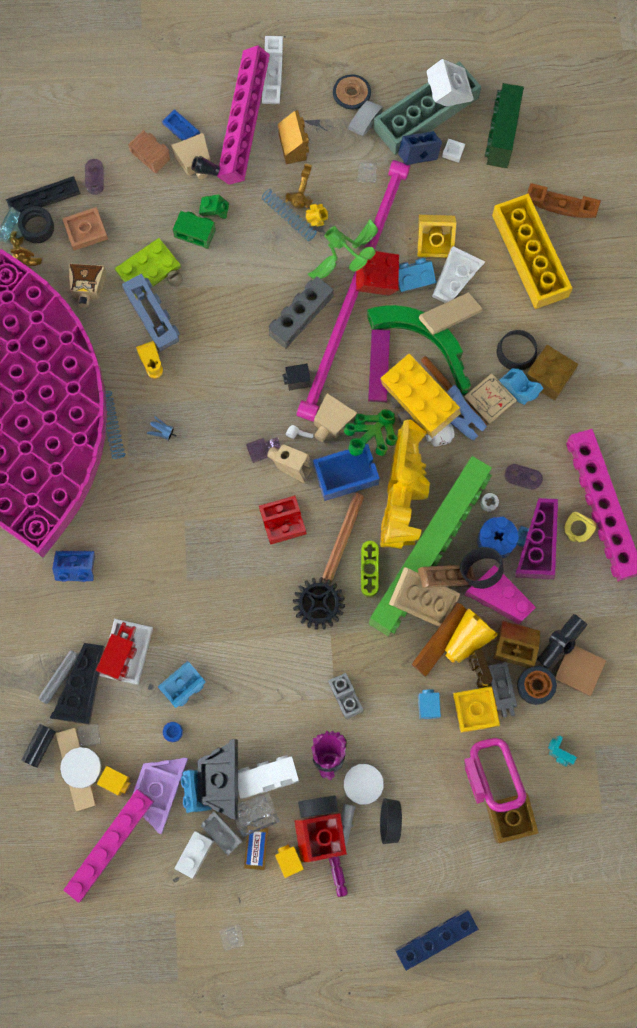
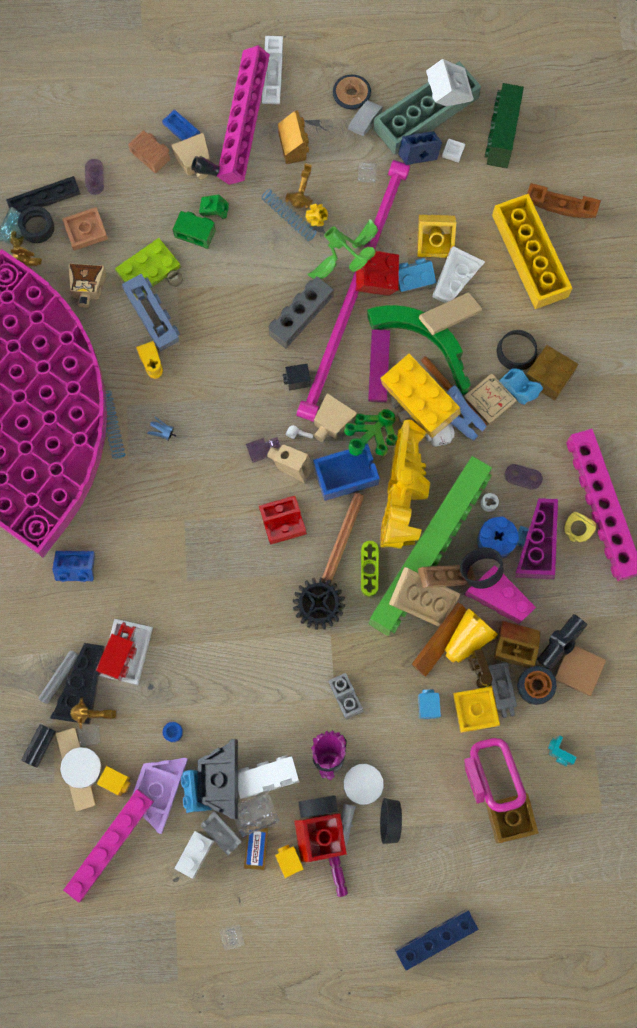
dark azure bracket [158,661,206,708] -> none
none -> pearl gold piece [70,698,116,729]

